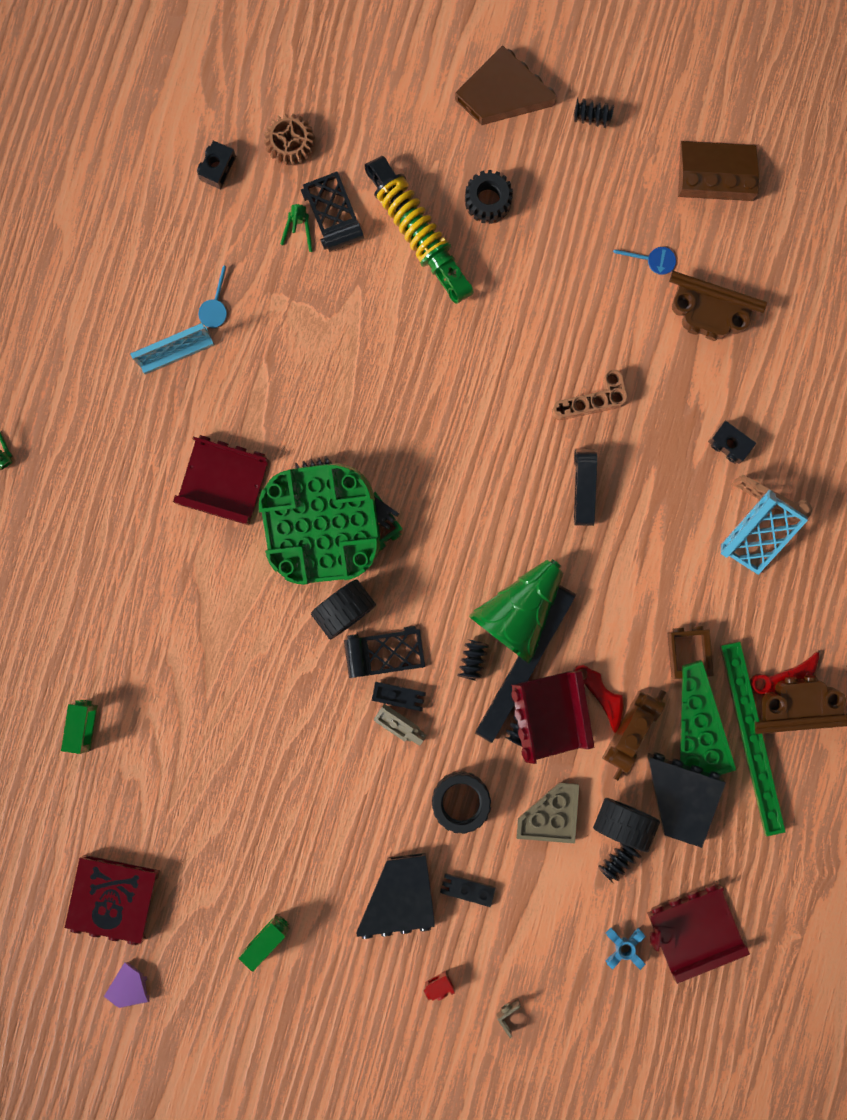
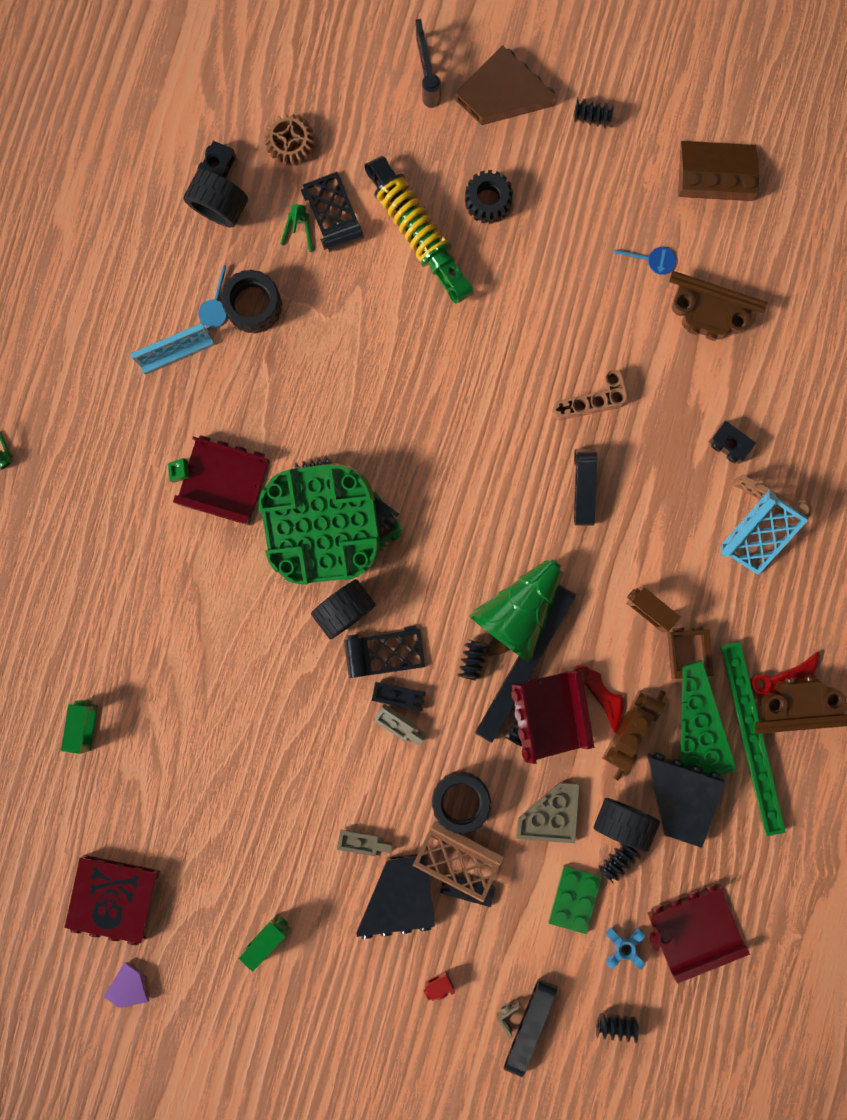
none -> green plate [168,458,189,483]
none -> black tyre [183,169,248,228]
none -> black tyre [221,270,282,333]
none -> dark tan hinge [337,829,393,856]
none -> nougat fence [413,821,504,902]
none -> black piece [415,19,441,108]
none -> reddish brown tile [488,637,507,656]
none -> black beam [504,979,557,1077]
none -> green plate [548,865,602,934]
none -> black piece [596,1013,639,1043]
none -> reddish brown window [626,587,681,632]

